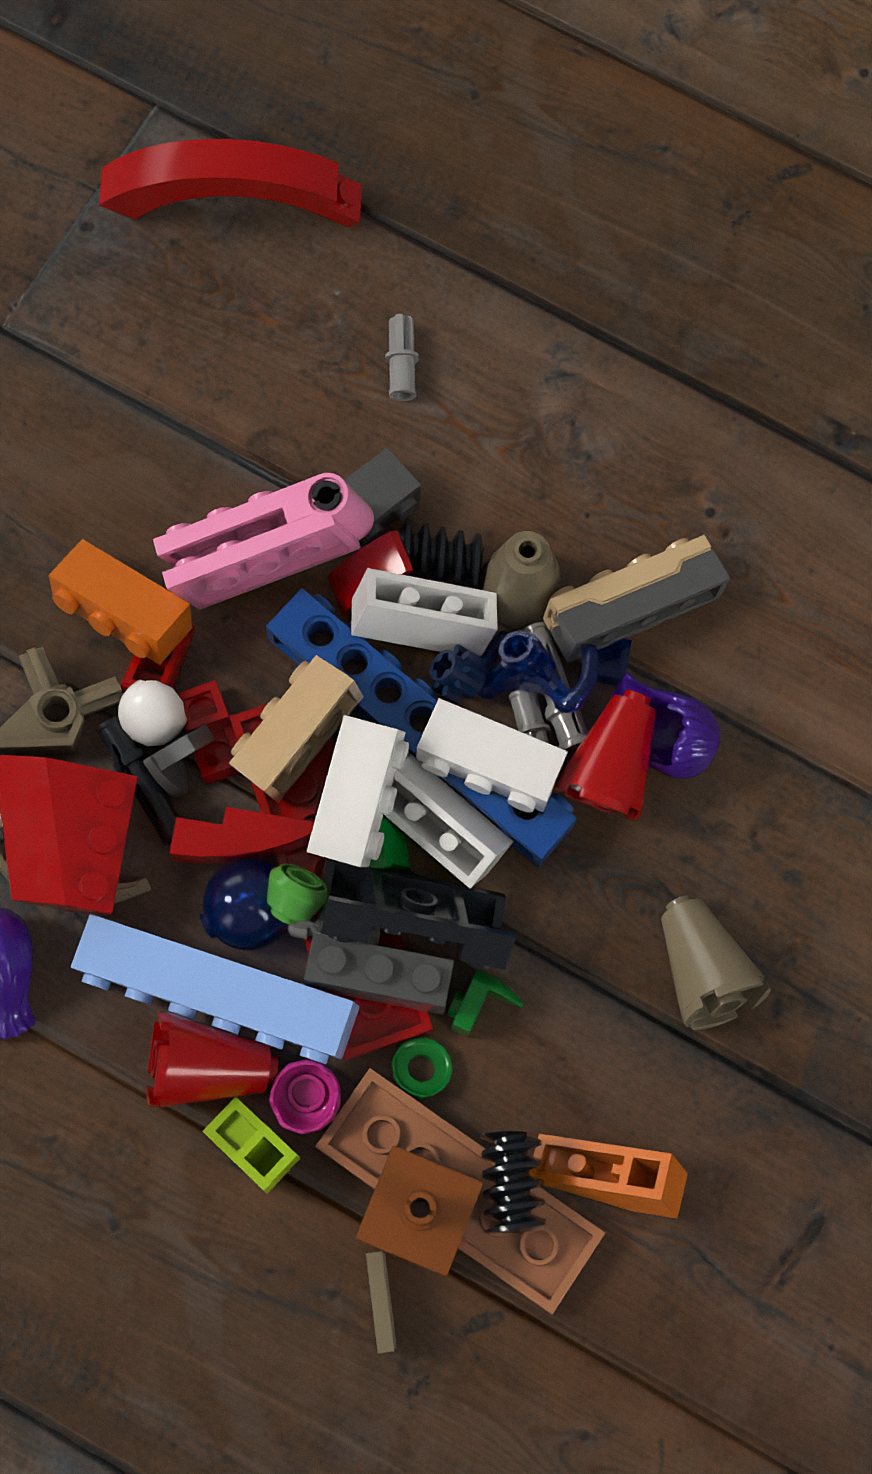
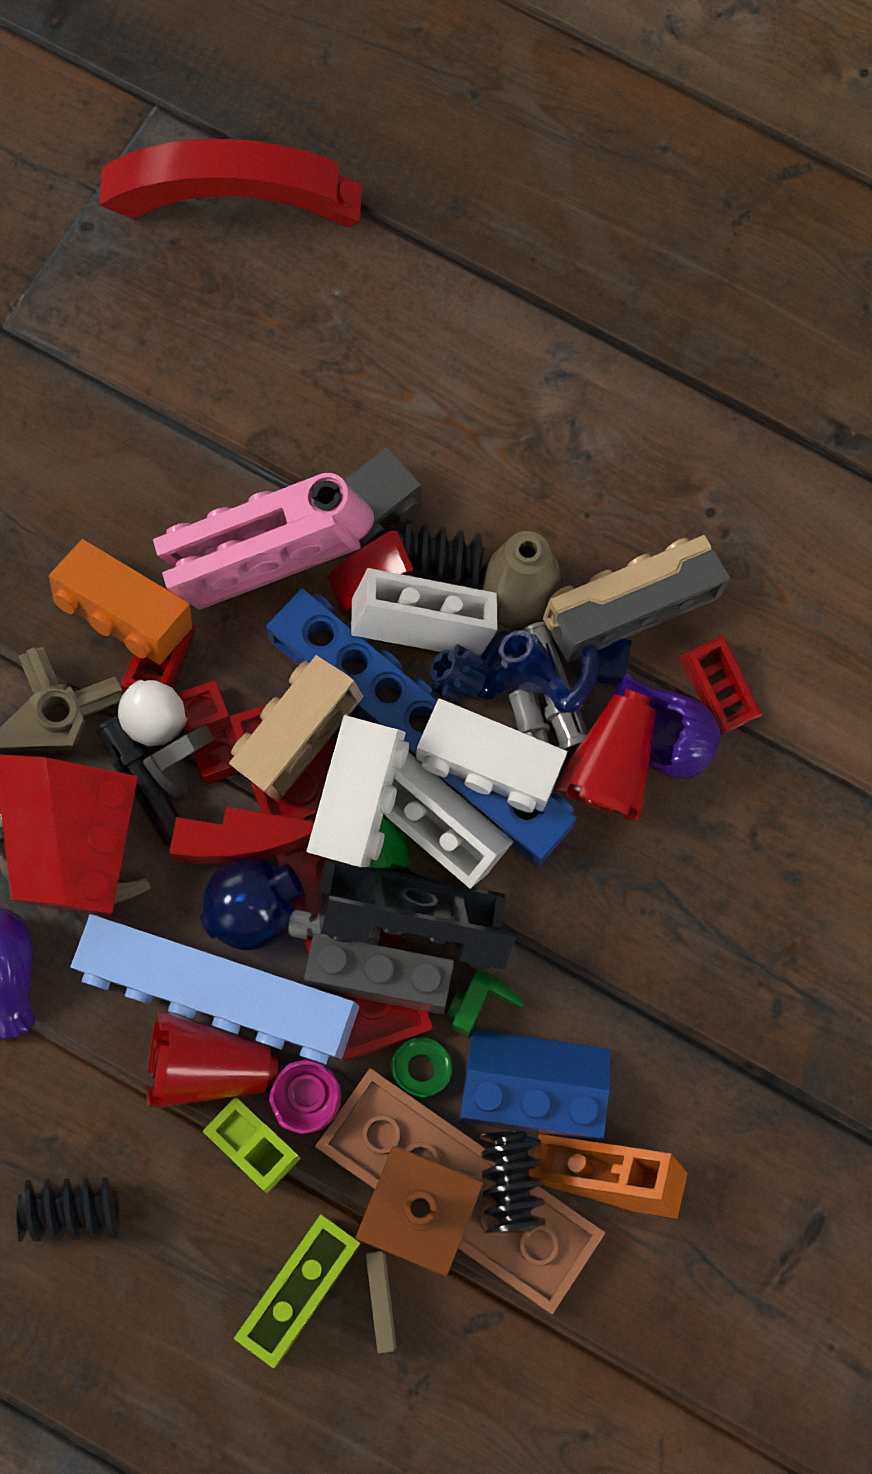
bright green cone [267,864,329,925] -> none
light grey axle [385,314,419,401] -> none
dark tan cone [661,895,771,1030] -> none
none -> black piece [16,1177,120,1242]
none -> lime brick [233,1214,361,1368]
none -> blue slope [459,1029,610,1143]
none -> red slope [677,635,762,735]

